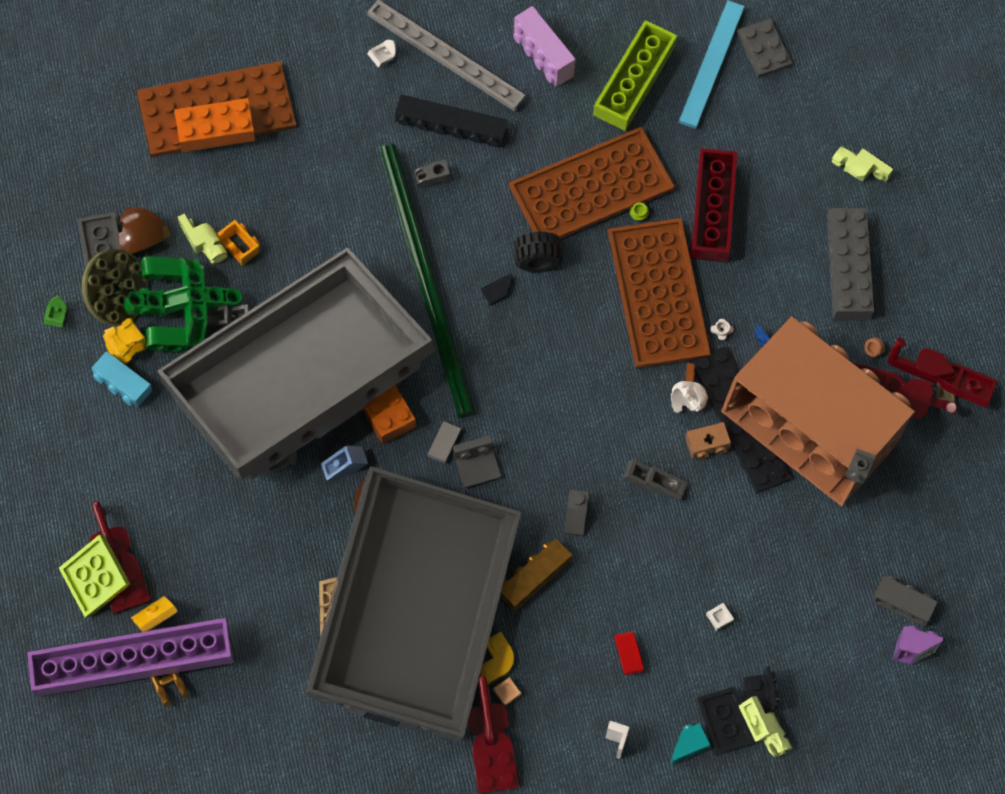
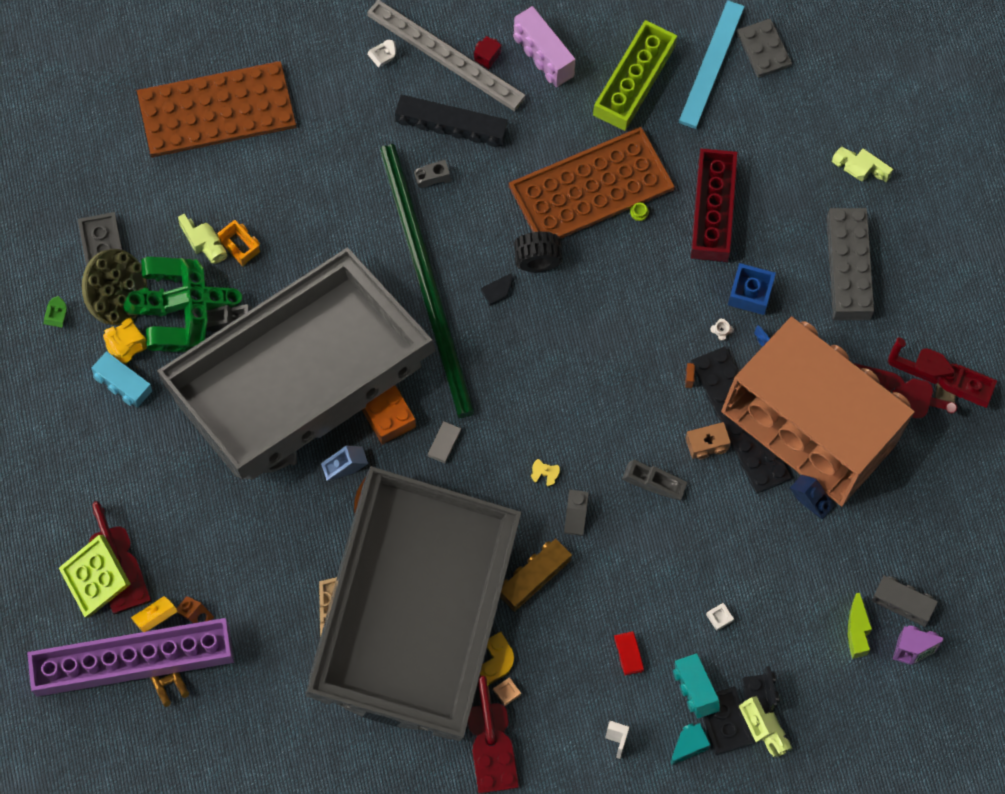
reddish brown brick [119,207,171,254] -> none
orange brick [174,98,255,152] -> none
dark grey bracket [453,435,501,488] -> none
dark orange plate [608,218,711,369] -> none
white hair [671,381,708,413] -> none
dark grey brick [845,448,876,484] -> none
nougat tile [865,338,885,357] -> none
none -> dark orange bracket [176,596,214,623]
none -> dark red brick [474,36,501,69]
none -> light yellow piece [531,459,560,487]
none -> teal brick [673,653,720,719]
none -> blue brick [728,263,776,315]
none -> dark blue slope [790,475,834,519]
none -> lime slope [848,593,872,659]

